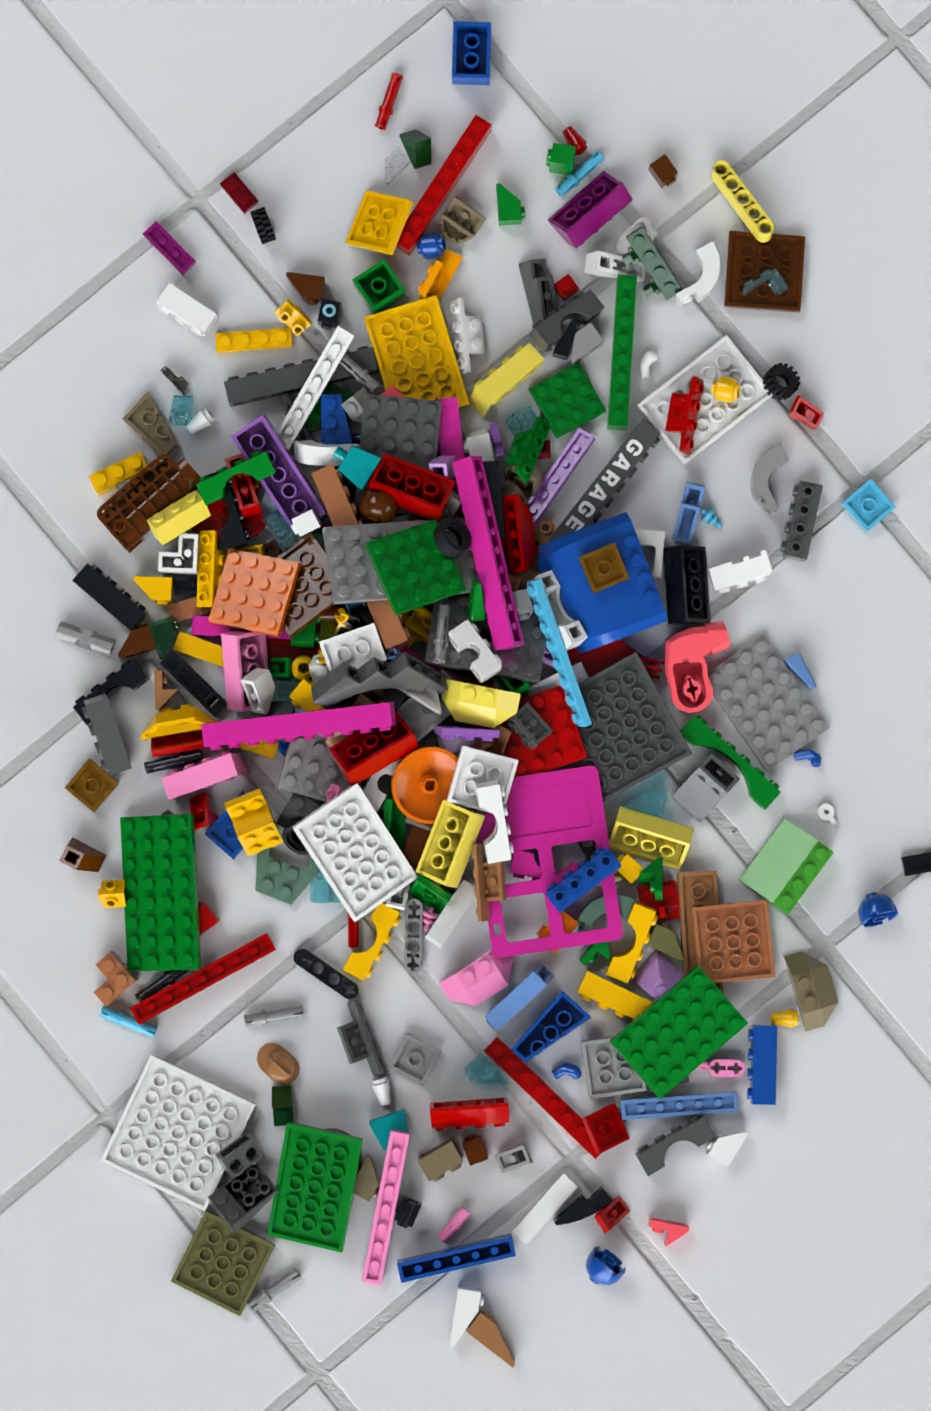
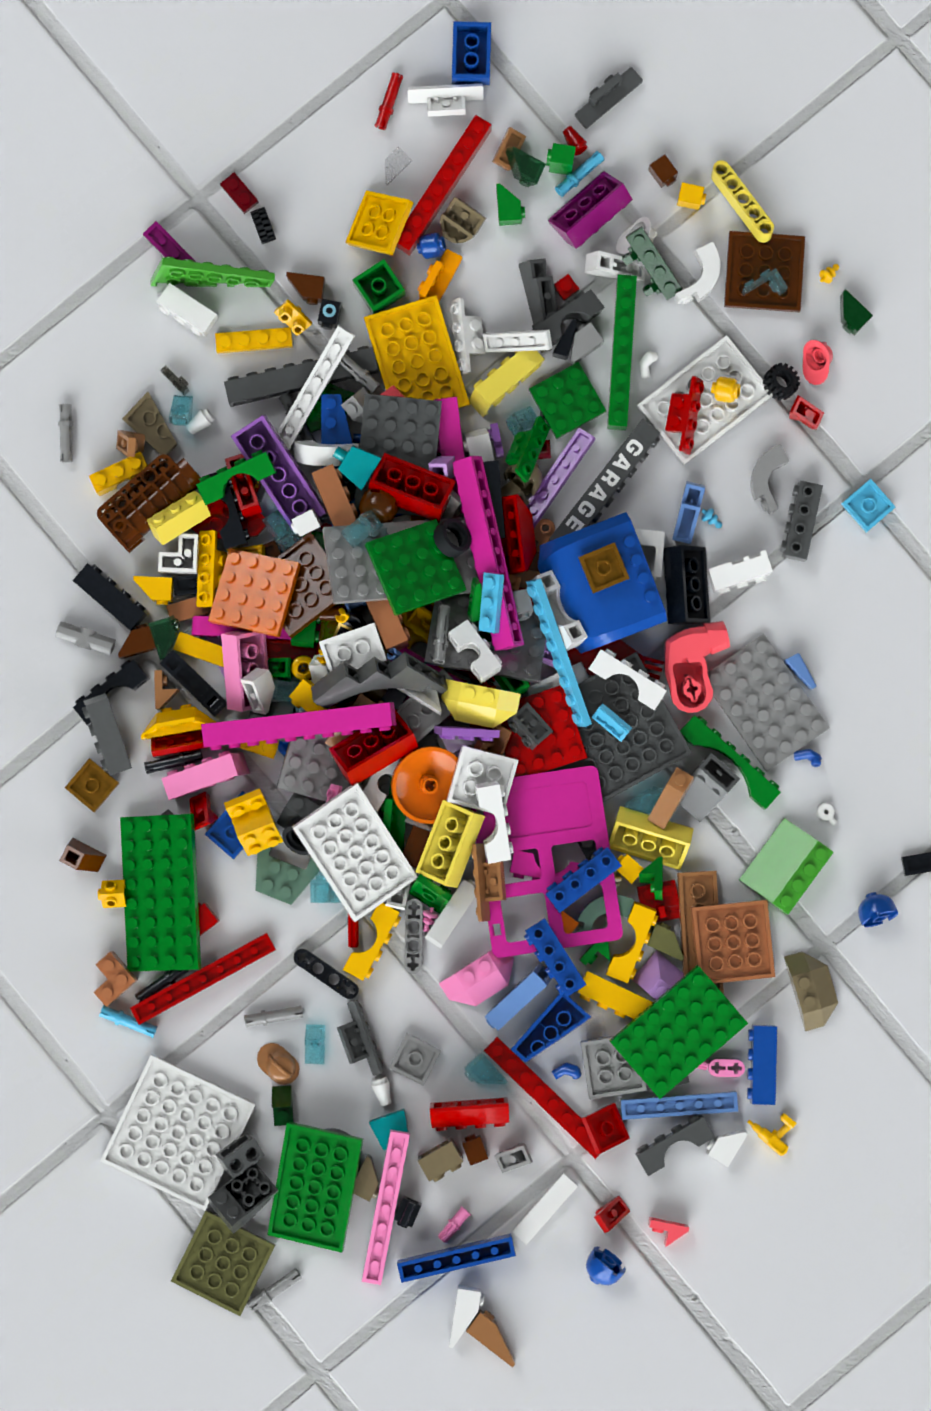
dark green slope [399,130,432,169] -> none
black slope [554,1186,613,1225] -> none
yellow cone [770,1008,799,1028] -> none
none -> light grey pin [58,404,73,462]
none -> medium nougat slope [116,430,145,457]
none -> bright green wing [150,257,275,287]
none -> clear light blue slope [304,1024,326,1064]
none -> clear light blue slope [341,510,383,548]
none -> white bracket [408,83,484,117]
none -> medium azure plate [479,572,504,633]
none -> white tile [482,329,553,353]
none -> medium nougat plate [492,127,526,171]
none -> clear green slope [506,146,546,187]
none -> blue brick [524,918,586,997]
none -> dark grey bracket [575,67,643,129]
none -> white arch [589,649,667,710]
none -> medium azure plate [592,703,632,742]
none -> medium nougat slope [647,767,694,830]
none -> yellow brick [677,182,706,210]
none -> yellow piece [747,1113,797,1156]
none -> coral piece [803,340,833,385]
none -> yellow hair [819,264,839,284]
none -> dark green slope [840,289,873,336]

